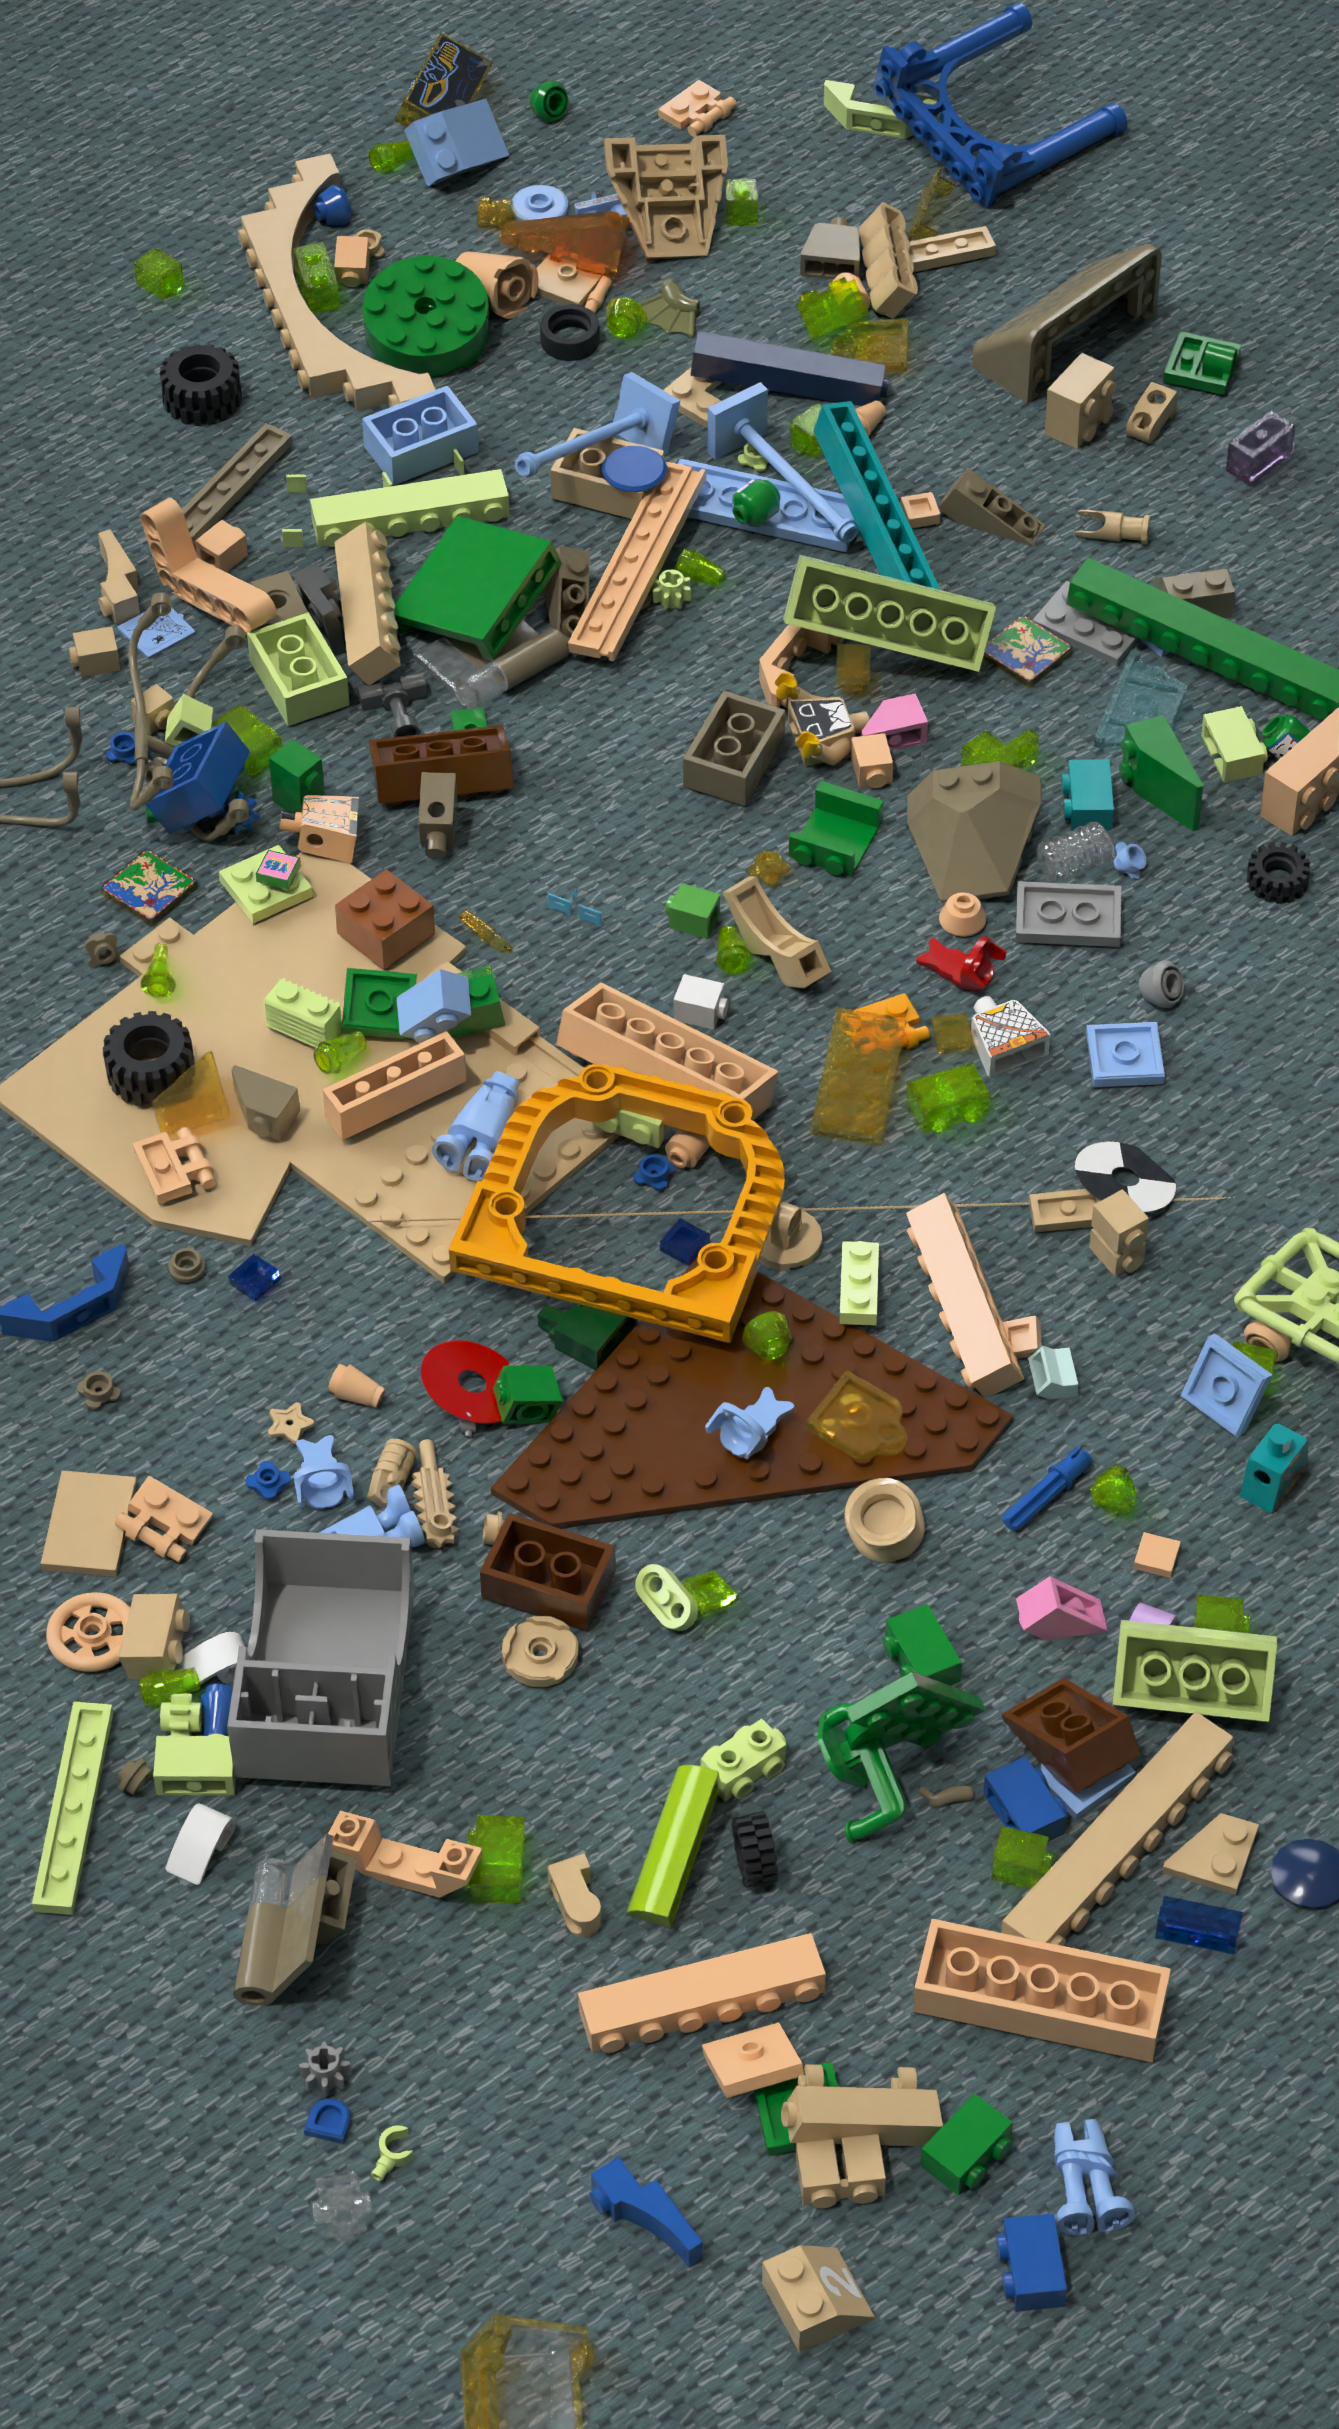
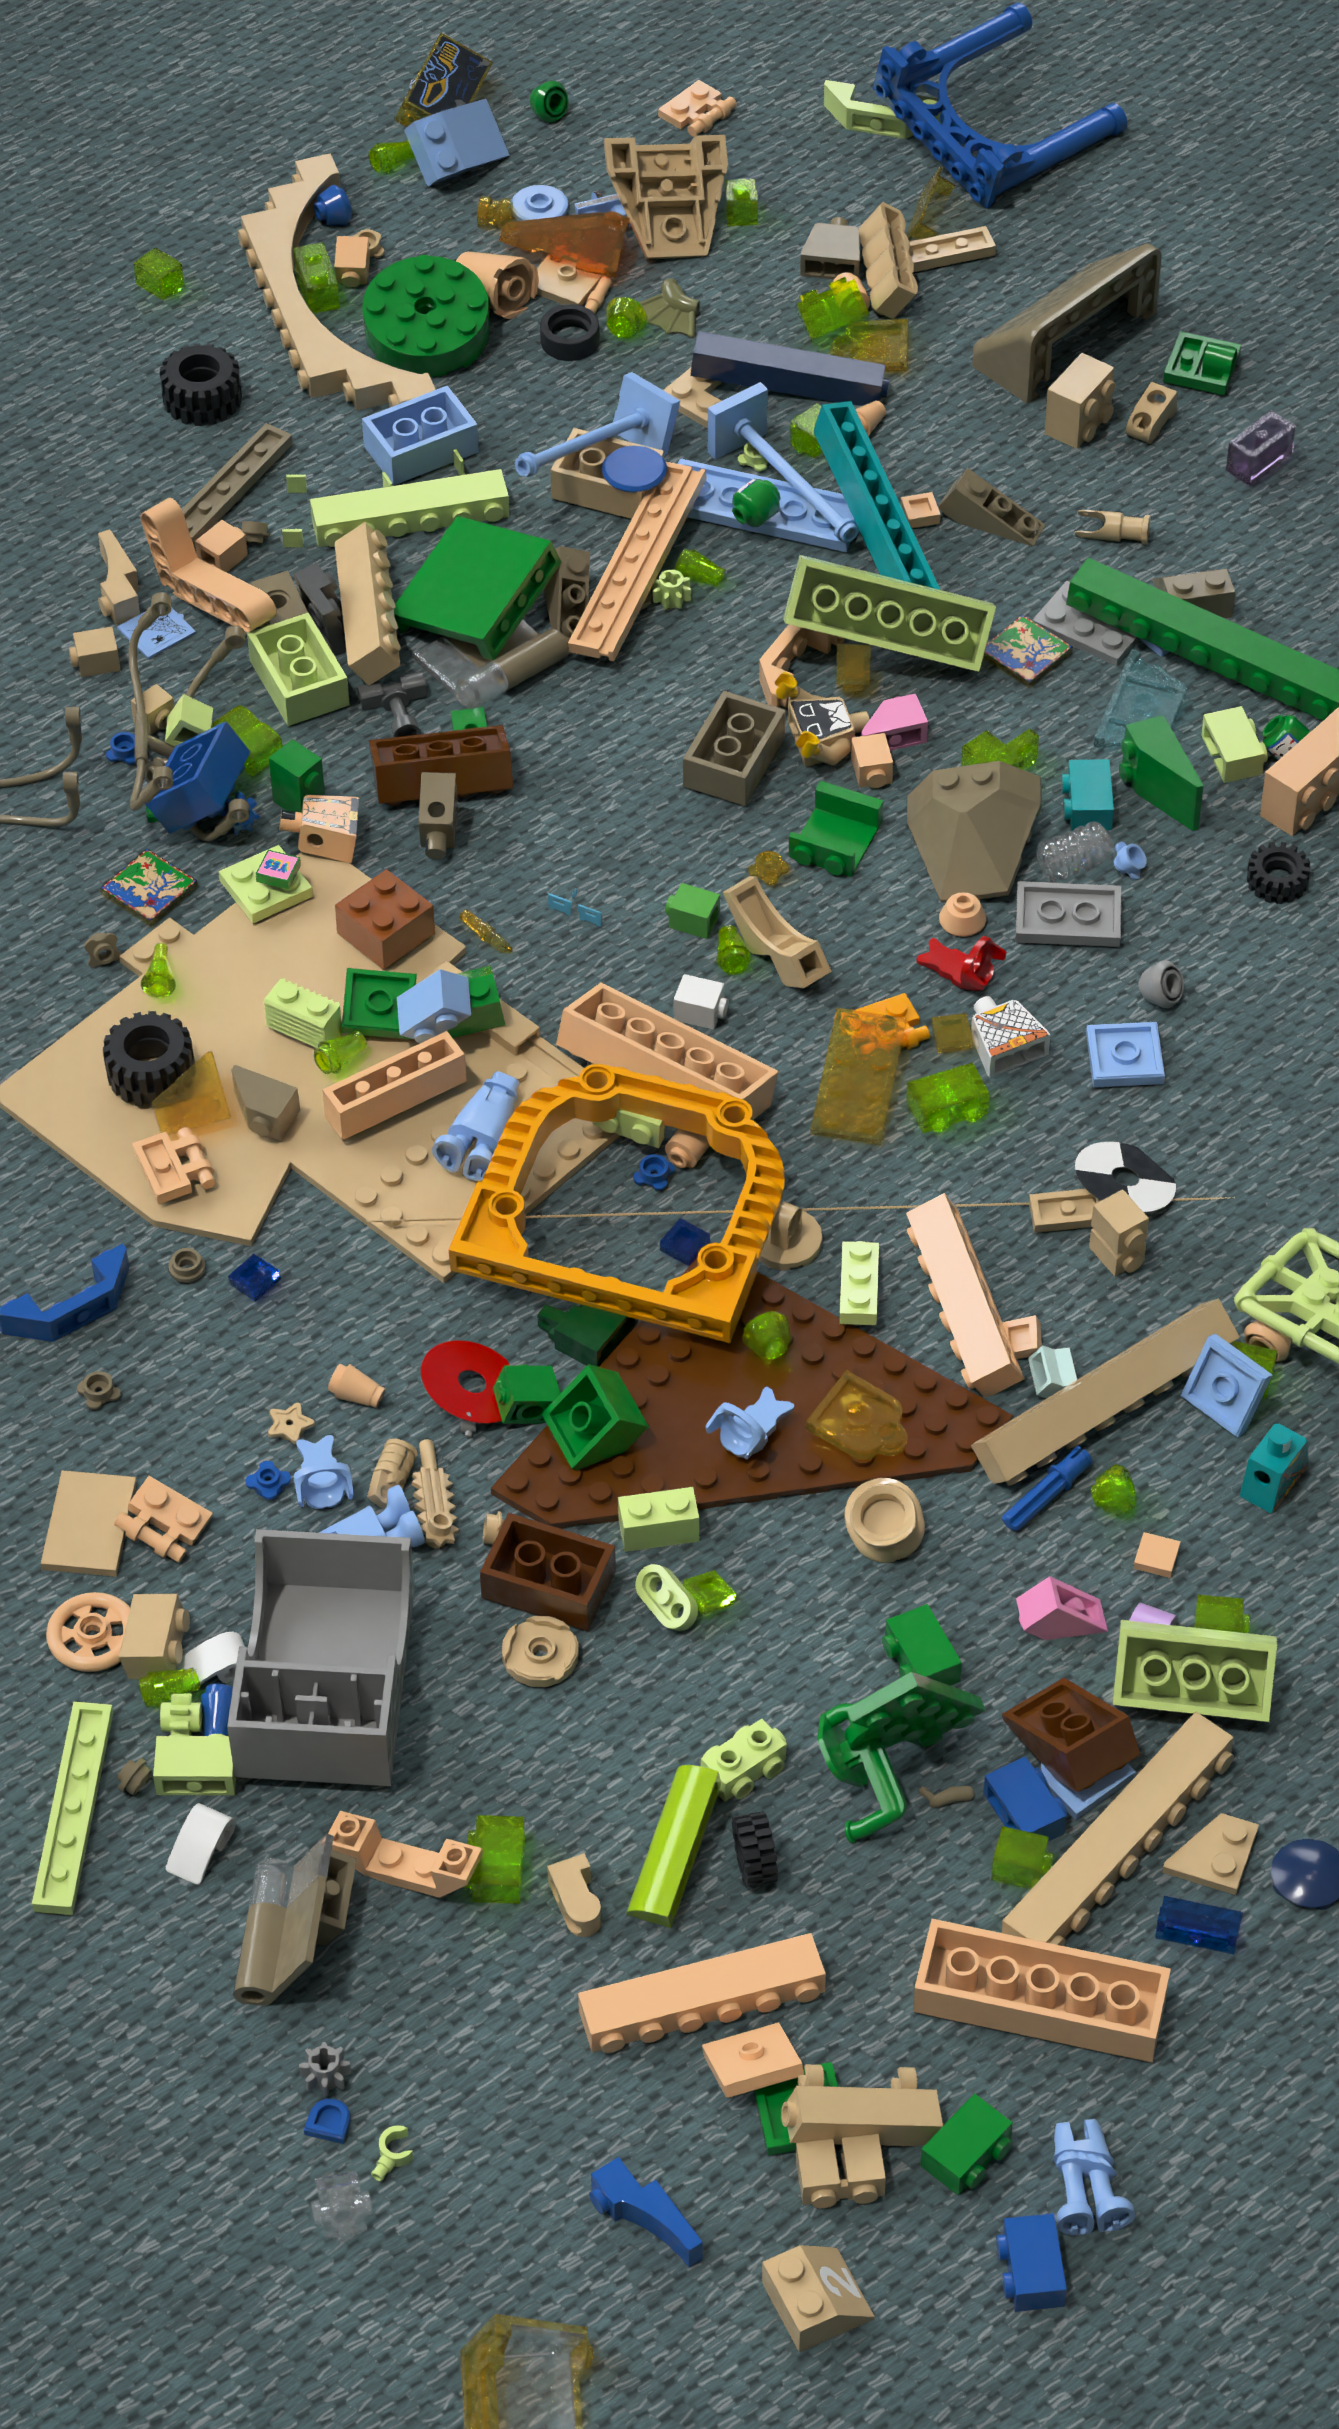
none -> dark tan plate [241,521,270,544]
none -> green slope [541,1364,649,1470]
none -> yellowish green brick [618,1487,699,1552]
none -> tan brick [971,1298,1240,1486]

